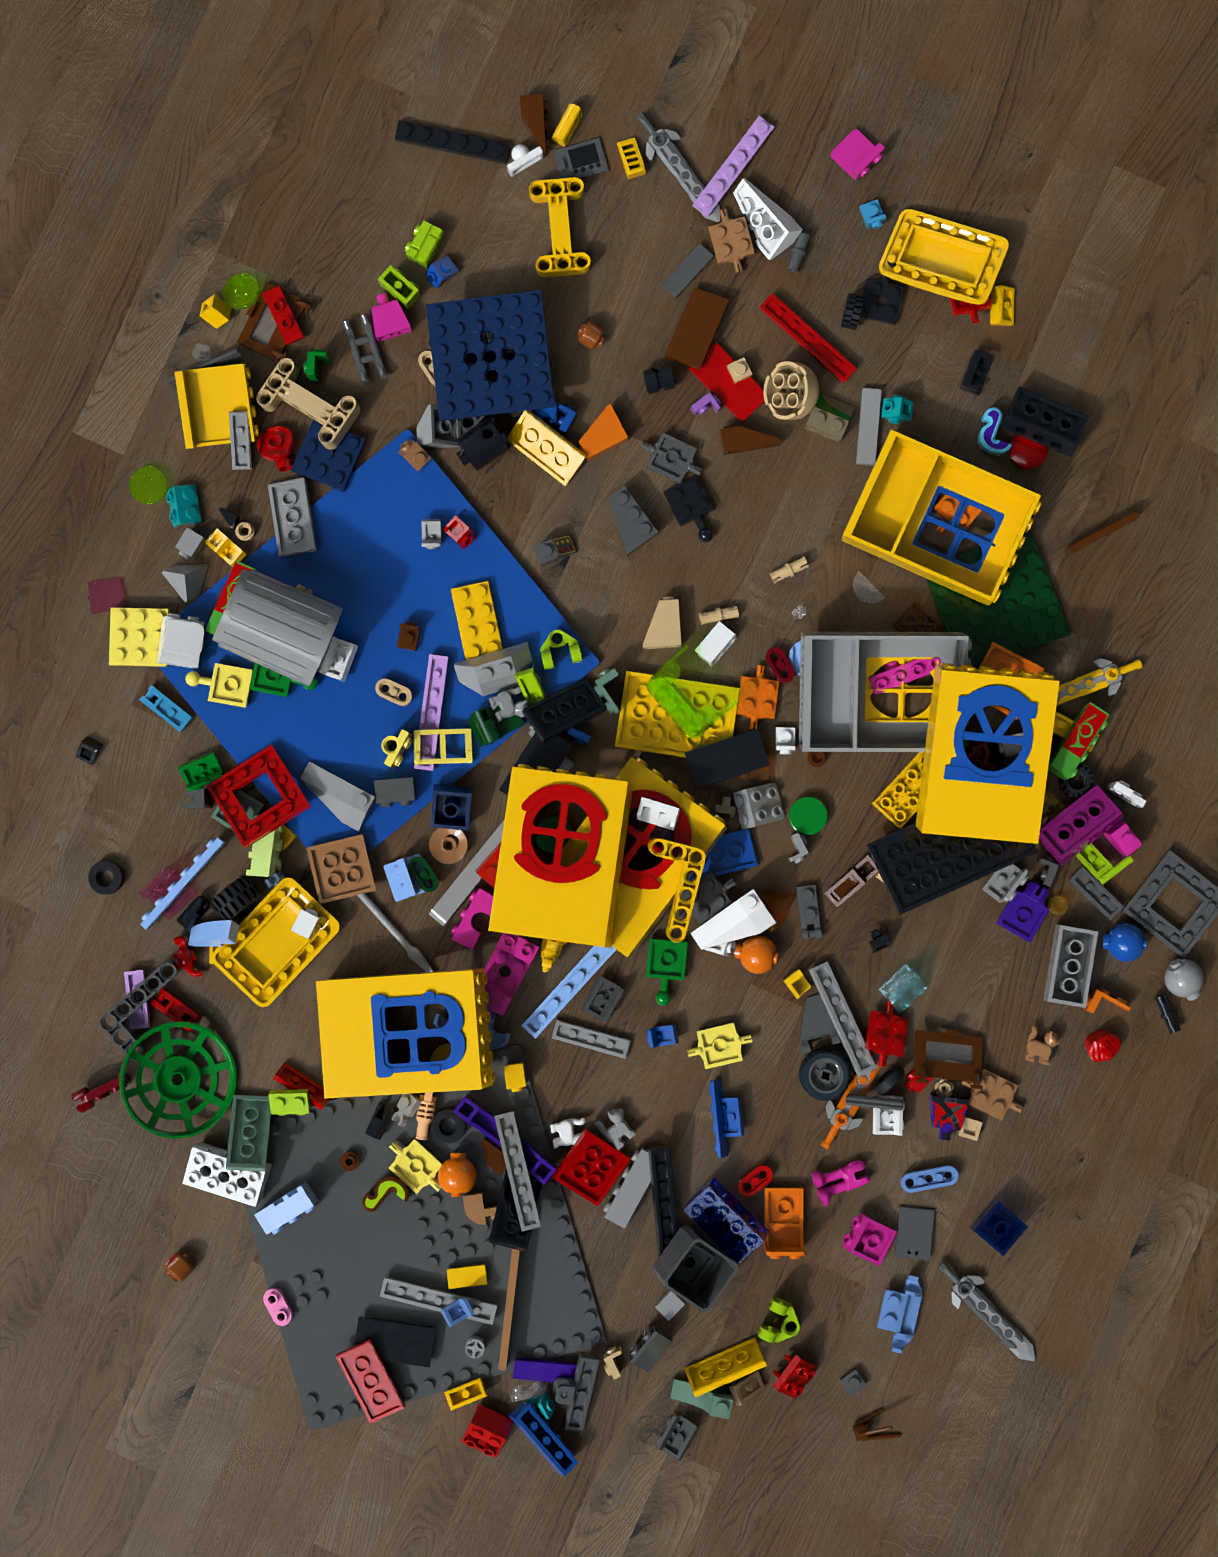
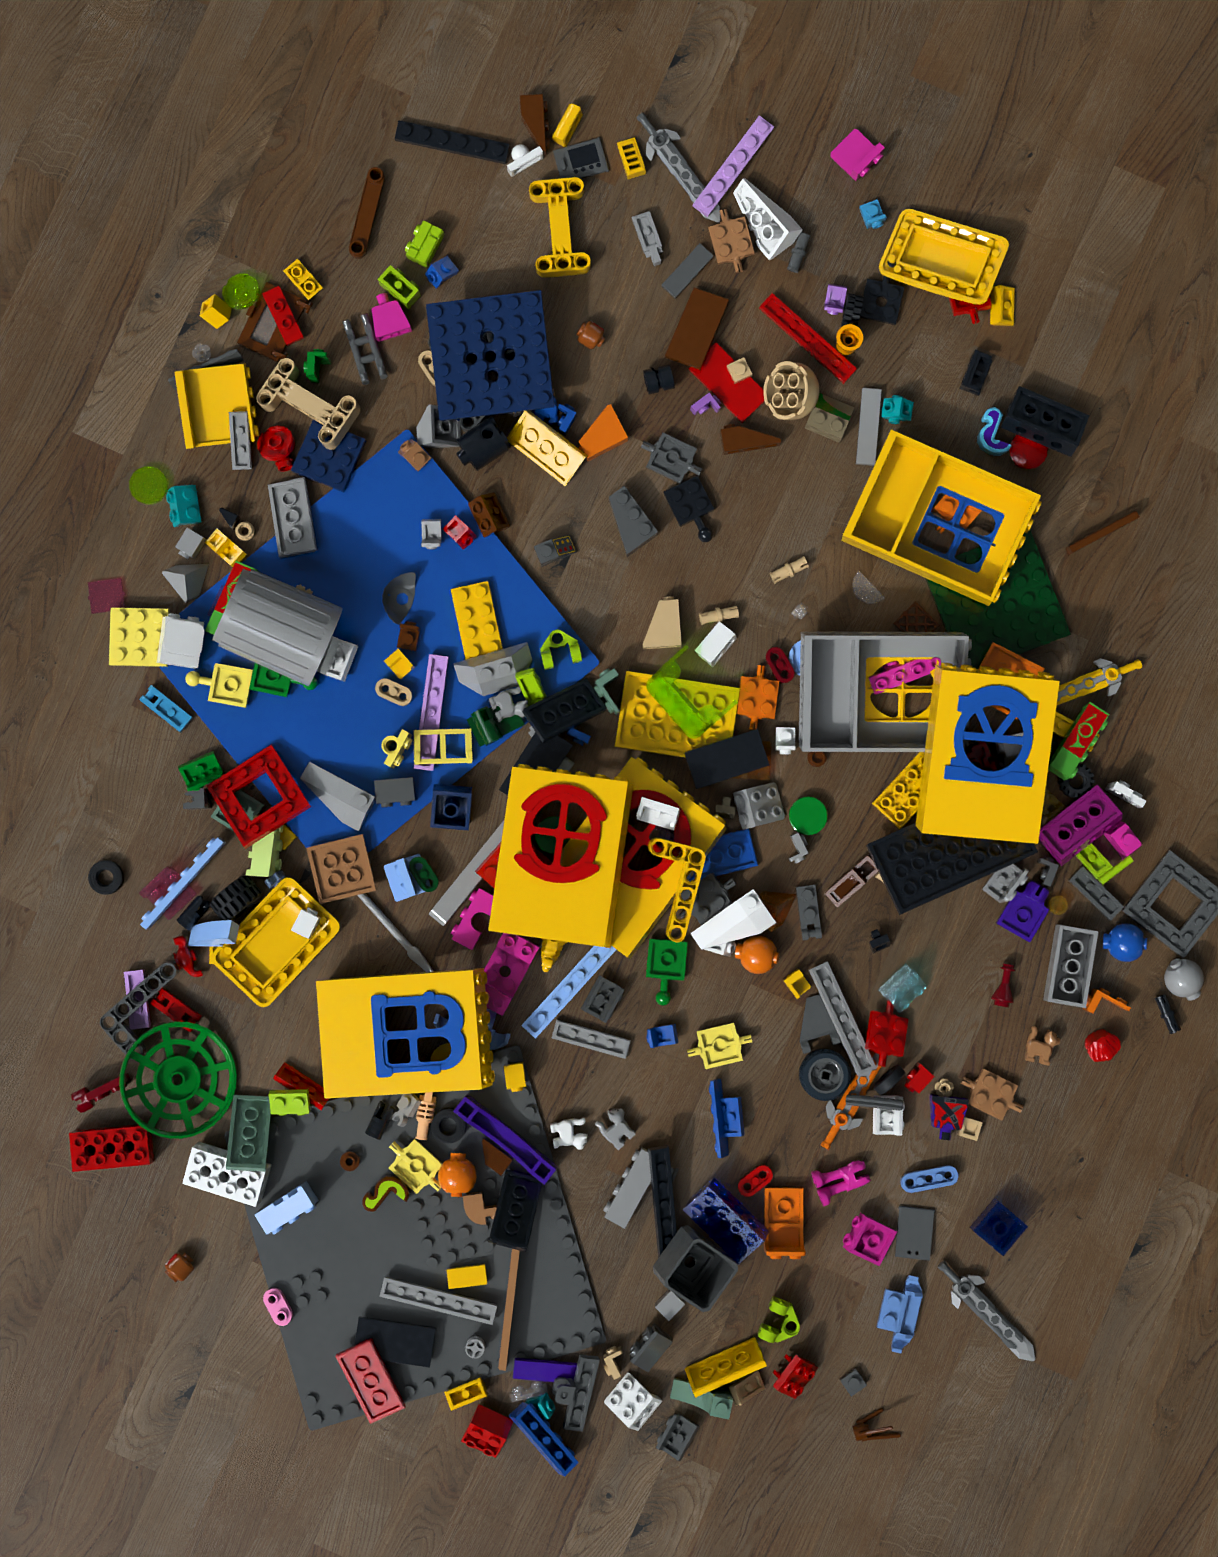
black slope [75,736,103,765] -> none
medium nougat dish [429,828,468,864] -> none
medium blue bracket [440,1297,474,1327] -> none
light grey plate [494,1112,541,1232] -> none
red plate [552,1129,631,1207] -> none
reddish brown piece [914,1029,983,1090] -> none
none -> red brick [69,1124,154,1172]
none -> yellow slope [283,259,322,300]
none -> reddish brown piece [349,167,385,259]
none -> dark grey piece [382,572,416,625]
none -> yellow panel [384,649,415,679]
none -> reddish brown bracket [468,492,510,537]
none -> white bracket [604,1373,662,1431]
none -> light grey hinge [632,211,663,266]
none -> medium lavender bracket [824,284,847,315]
none -> light orange plant [836,324,863,356]
none -> dark red piece [991,963,1016,1008]

